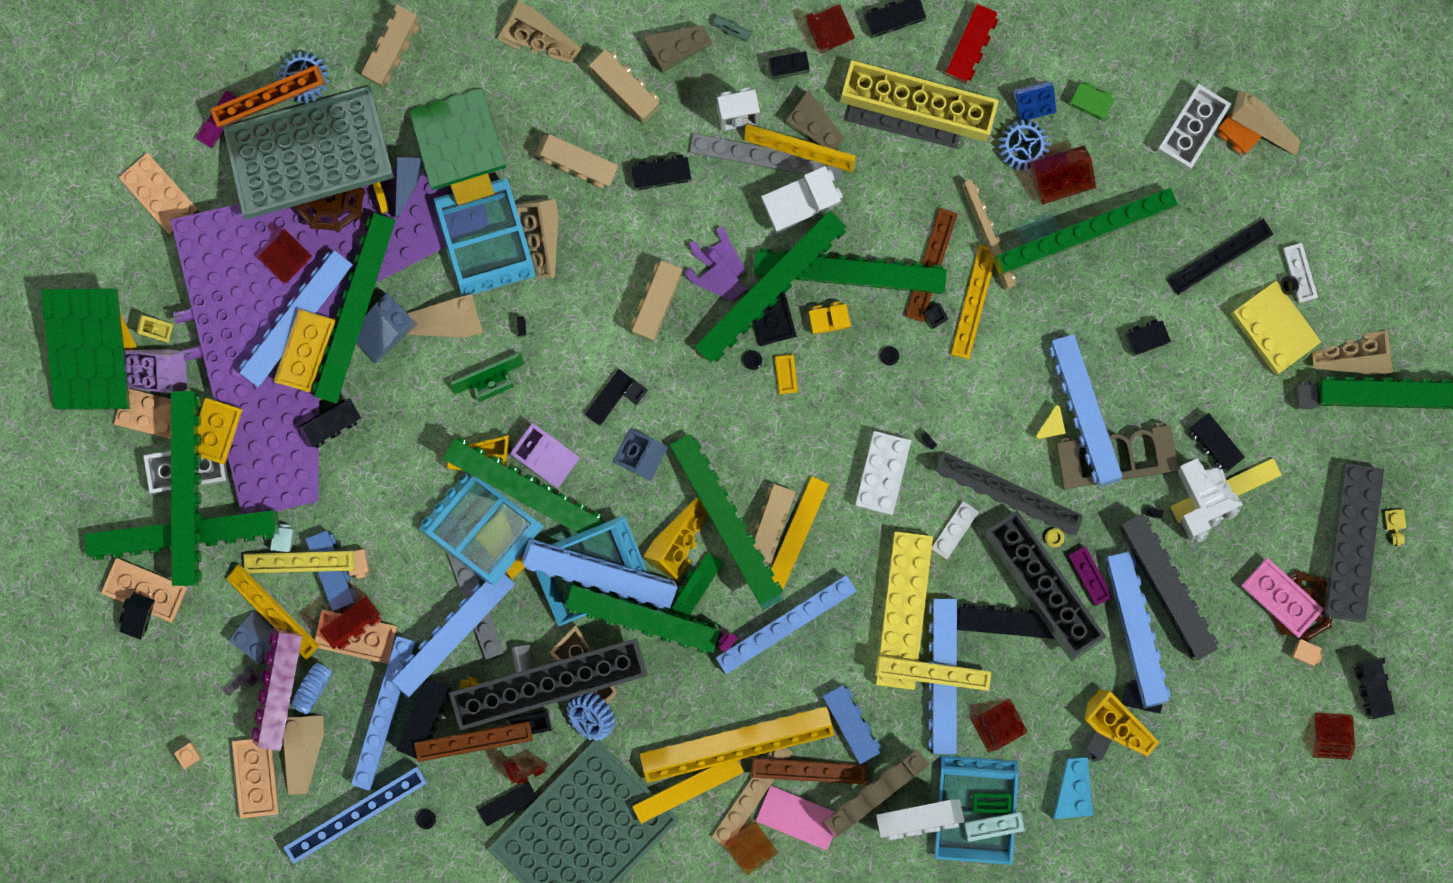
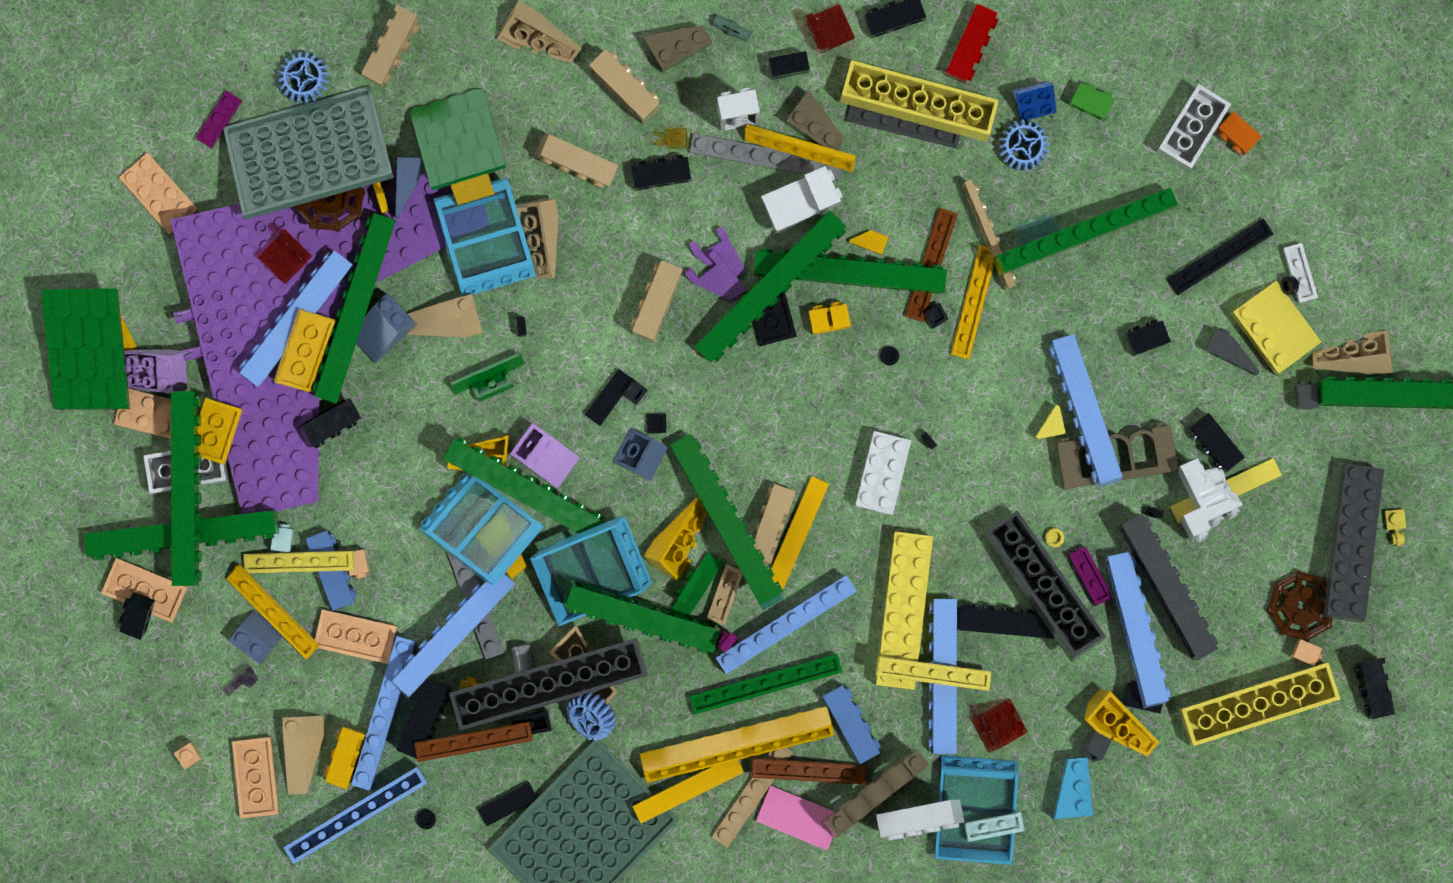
light yellow slope [136,315,173,343] -> none
orange brick [210,65,327,128] -> none
brick [250,628,302,751] -> none
light blue gear [292,663,331,714] -> none
clear red brick [320,596,383,650] -> none
clear red bracket [502,759,548,785] -> none
light blue brick [522,539,677,608] -> none
clear orange plate [725,821,778,875] -> none
black tile [743,351,762,370] -> none
yellow tile [775,354,798,395] -> none
white plate [932,501,979,559] -> none
dark grey plate [935,451,1083,536] -> none
green tile [973,793,1012,814] -> none
clear red brick [1030,145,1097,205] -> none
tan wedge [1231,91,1300,155] -> none
bright pink tile [1241,557,1324,638] -> none
clear red bracket [1312,713,1355,760] -> none
none -> yellow wedge [324,727,367,789]
none -> black tile [647,414,666,434]
none -> clear yellow plate [654,128,687,149]
none -> green plate [689,654,842,715]
none -> tan plate [707,565,742,626]
none -> yellow tile [849,230,889,255]
none -> light yellow brick [1179,662,1340,746]
none -> dark grey slope [1204,328,1260,376]

